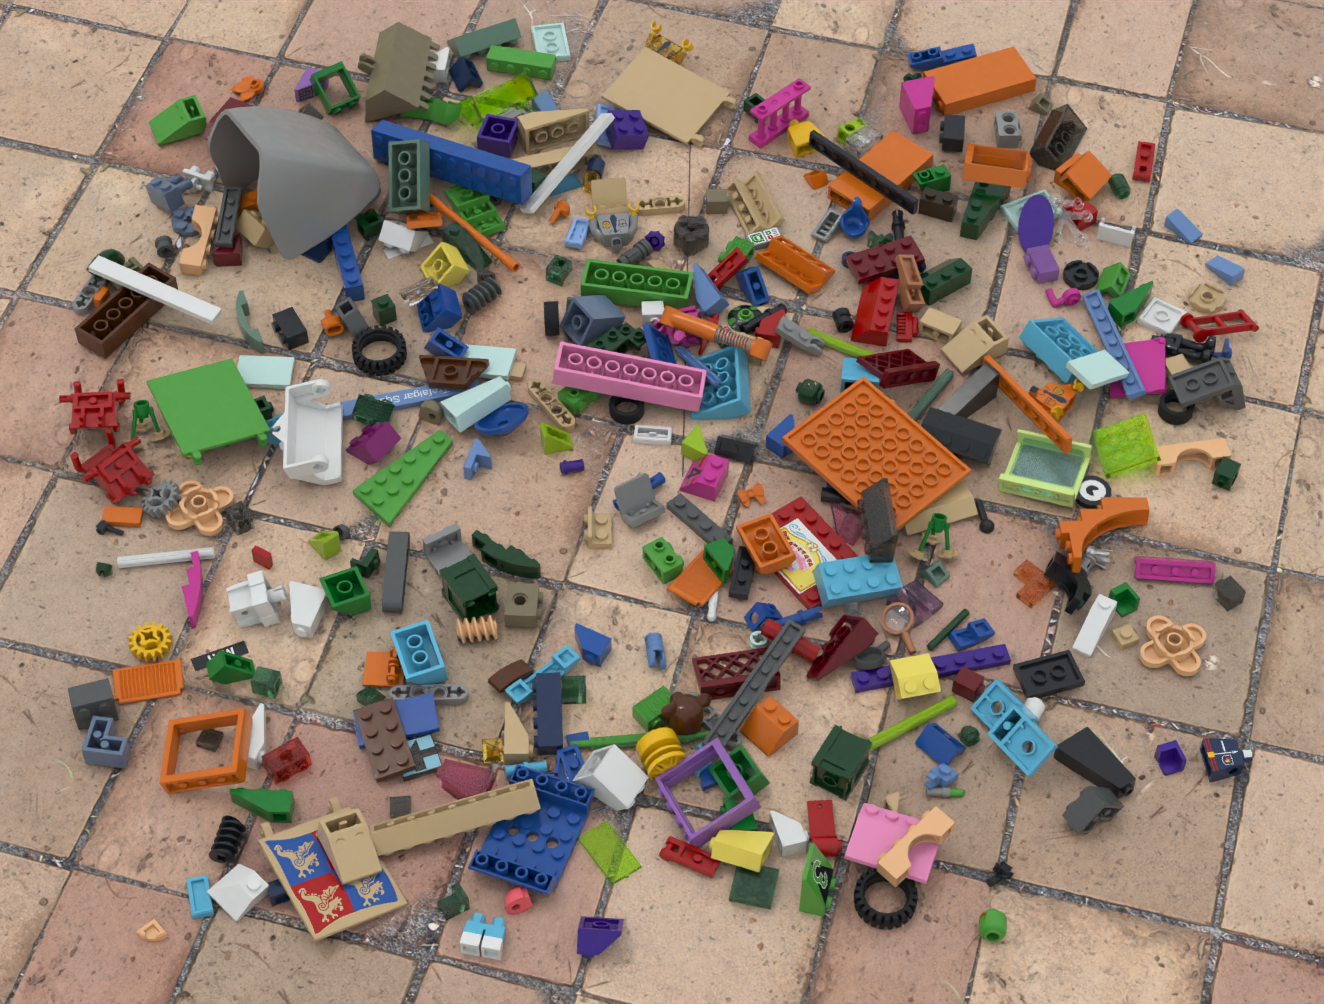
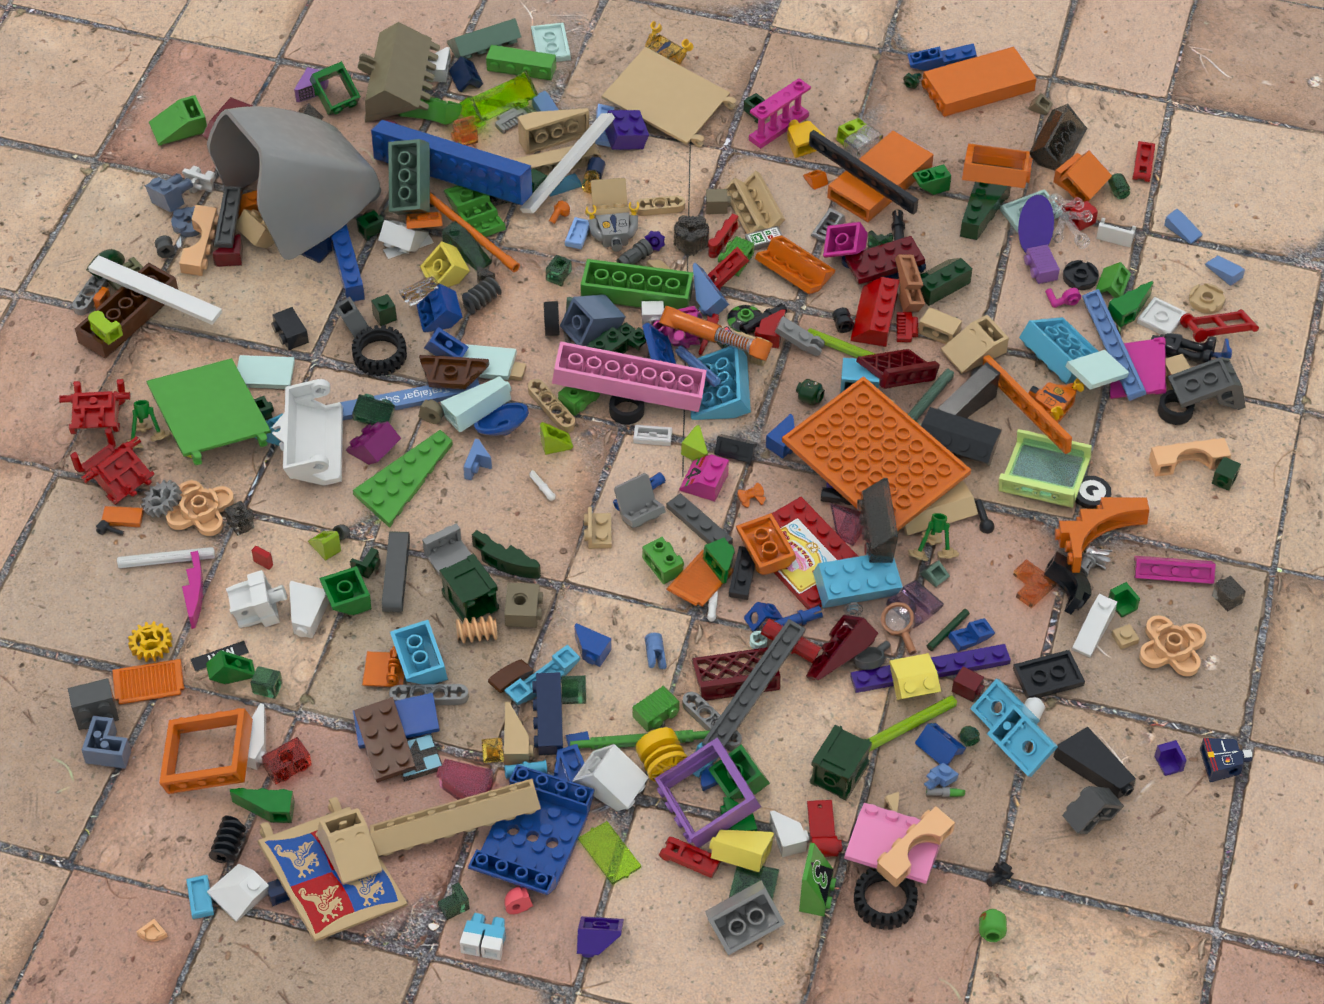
dark green hinge [96,562,113,577] -> none
clear smoke tile [196,729,224,752] -> none
orange plate [232,76,264,102] -> none
sand green slope [236,290,265,354] -> none
orange piece [321,309,344,336] -> none
clear green slope [356,686,386,706] -> none
clear smoke tile [390,796,411,819] -> none
dark purple brick [477,114,519,158] -> none
dark purple pin [560,459,584,475] -> none
reddish brown piece [661,692,712,735] -> none
blue slope [735,266,770,306] -> none
orange slope [740,696,799,757] -> none
blue hair [840,197,870,238] -> none
dark pink slope [899,76,935,134] -> none
dark brown brick [918,187,959,222] -> none
black brick [939,114,965,152] -> none
light grey brick [994,111,1022,148] -> none
clear neon green plate [1091,413,1161,479] -> none
none -> lime leg [88,311,123,345]
none -> clear orange brick [451,115,478,146]
none -> white piece [529,470,556,501]
none -> light grey slope [705,880,785,955]
none -> red plate [708,213,739,258]
none -> dark pink slope [823,222,868,258]

